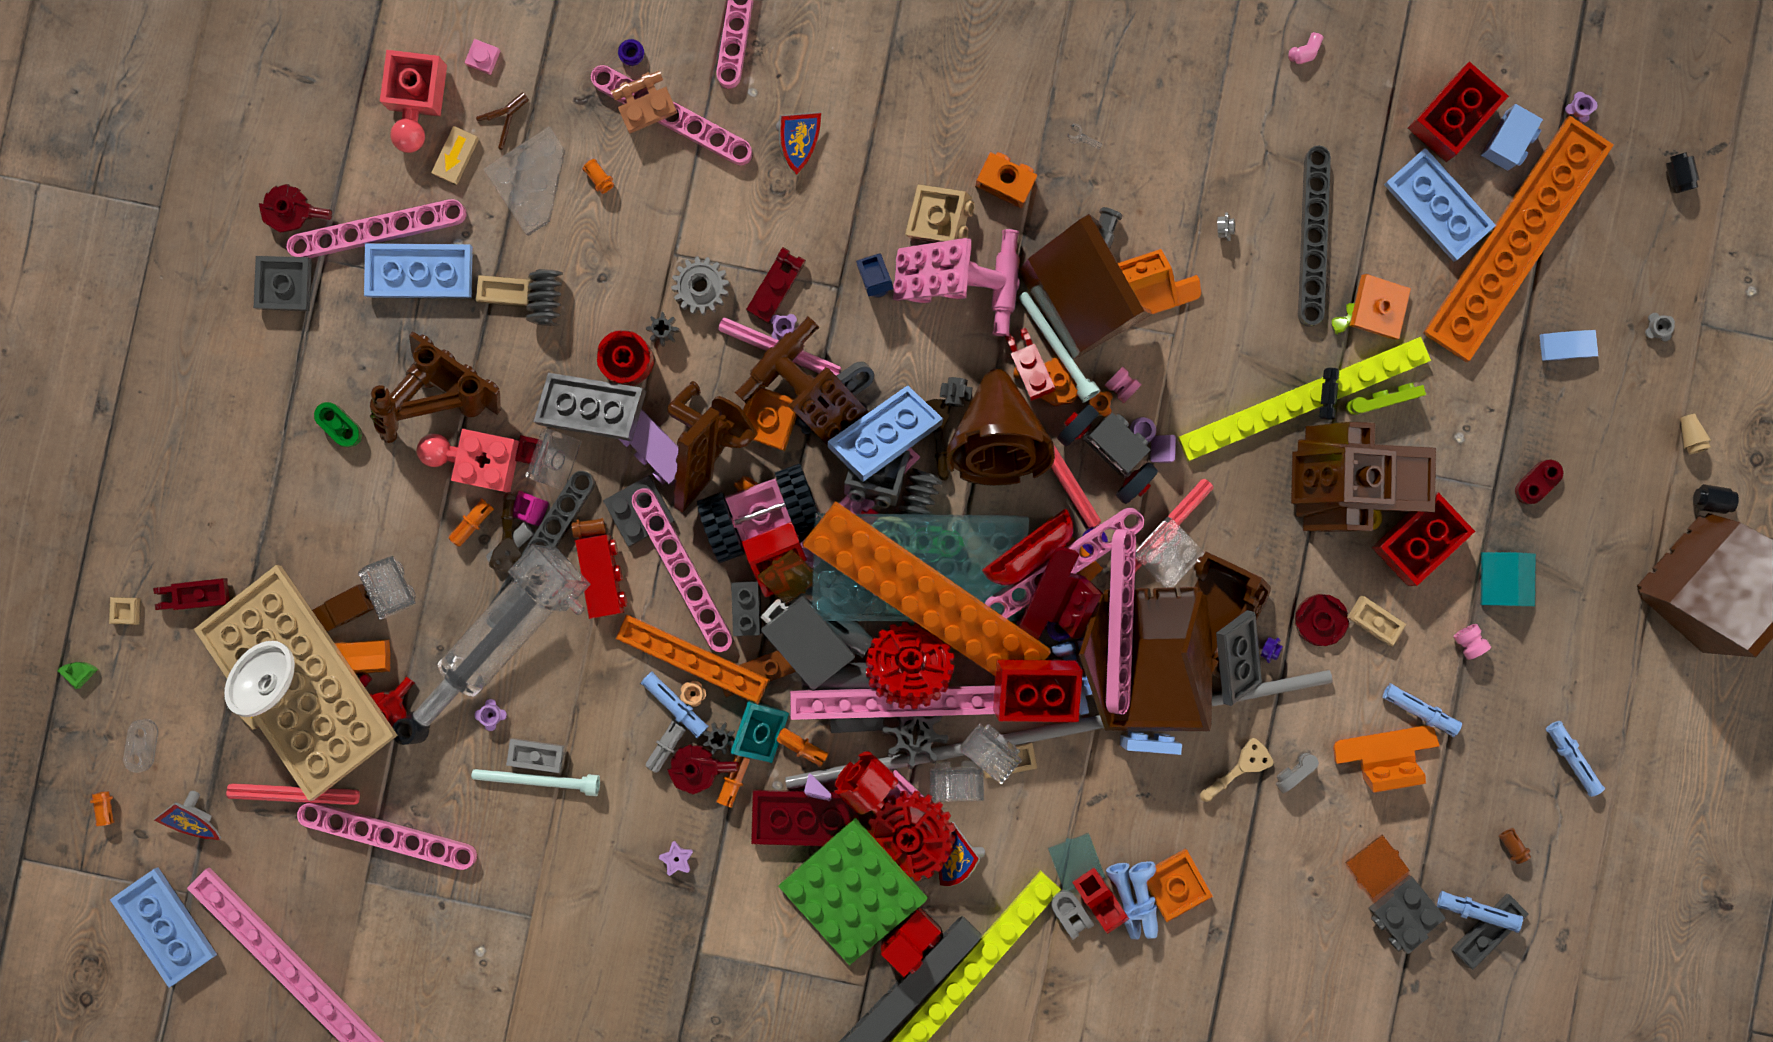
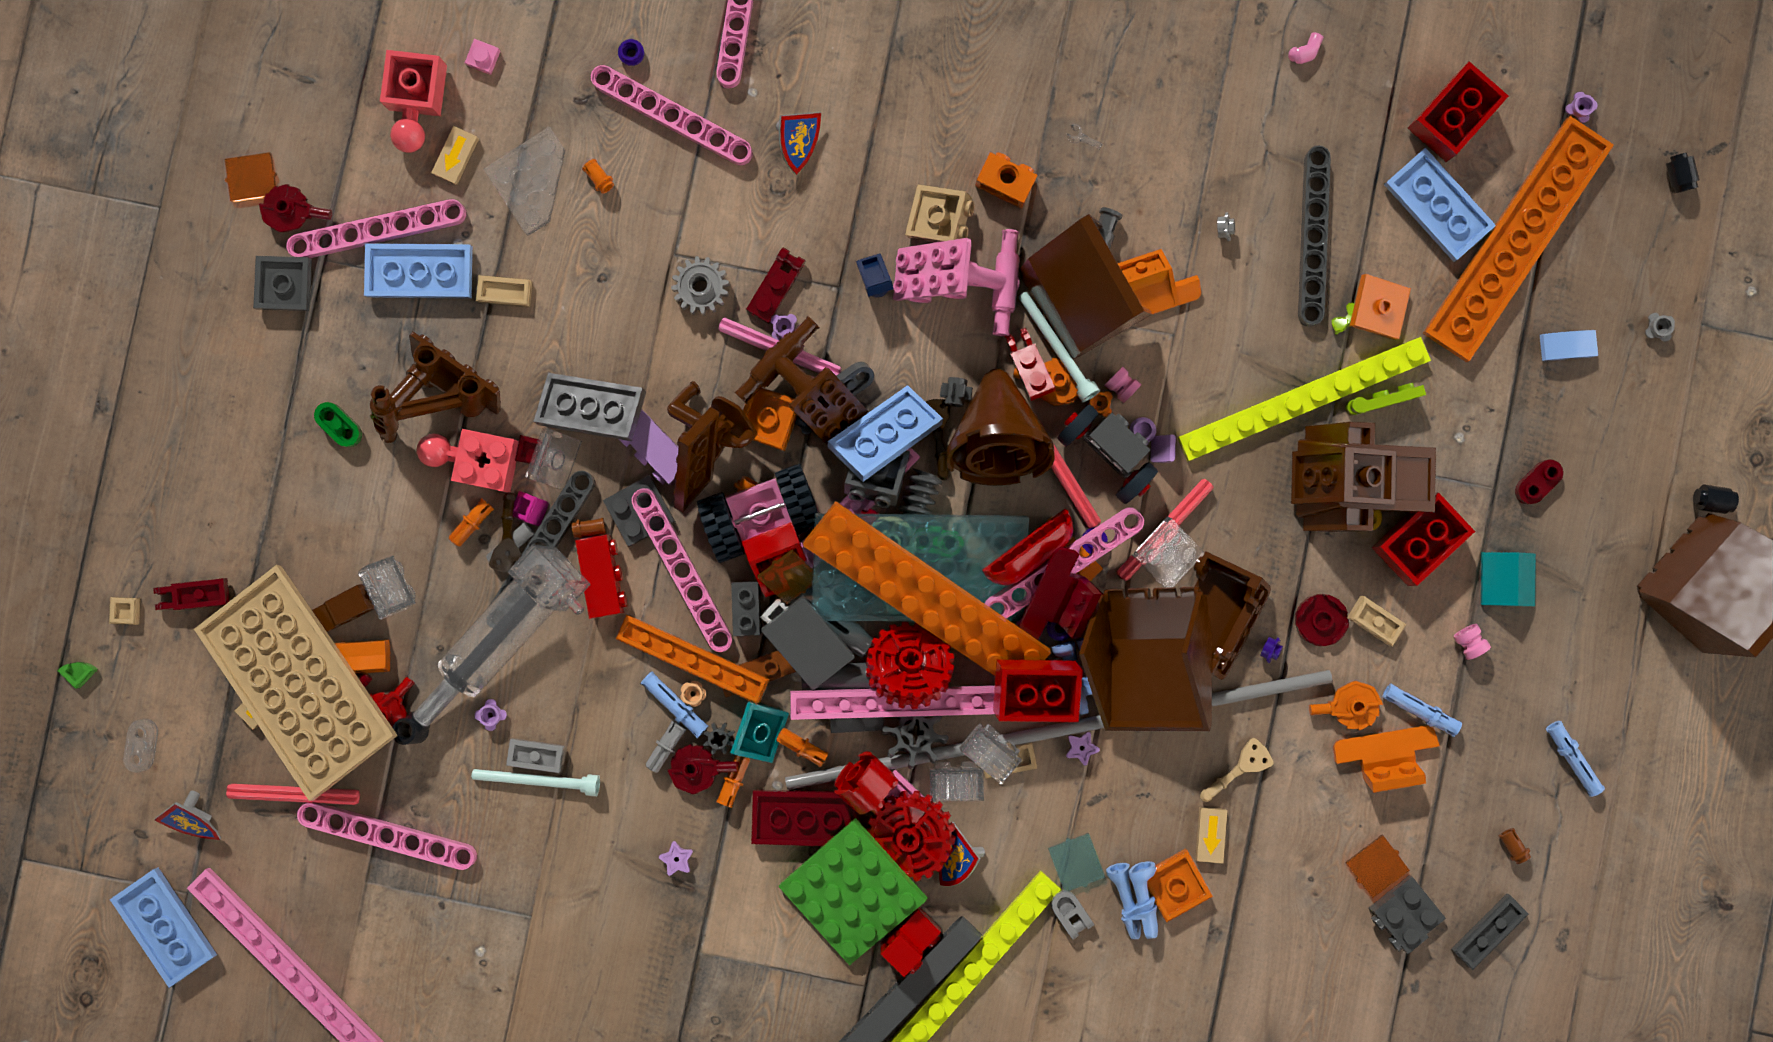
orange pin [90,791,115,826] -> none
white dish [224,641,295,717] -> none
reddish brown plant [476,92,529,150] -> none
dark grey piece [526,269,563,326] -> none
red brick [597,330,654,386] -> none
nougat plate [611,70,677,134] -> none
dark grey gear [646,312,680,347] -> none
lavender slope [804,773,832,801] -> none
red brick [1072,867,1129,934] -> none
bright pink beam [1106,529,1136,715] -> none
light blue plate [1120,731,1182,755] -> none
dark grey tile [1216,610,1262,706] -> none
light grey plate [1276,753,1319,793] -> none
black axle [1319,367,1340,420] -> none
light blue pin [1437,891,1523,933] -> none
light blue brick [1481,104,1543,171] -> none
tan cone [1679,414,1712,455] -> none
none -> clear orange piece [225,152,277,202]
none -> lavender plate [1066,731,1100,766]
none -> tan tile [1195,807,1227,863]
none -> orange piece [1309,681,1383,730]

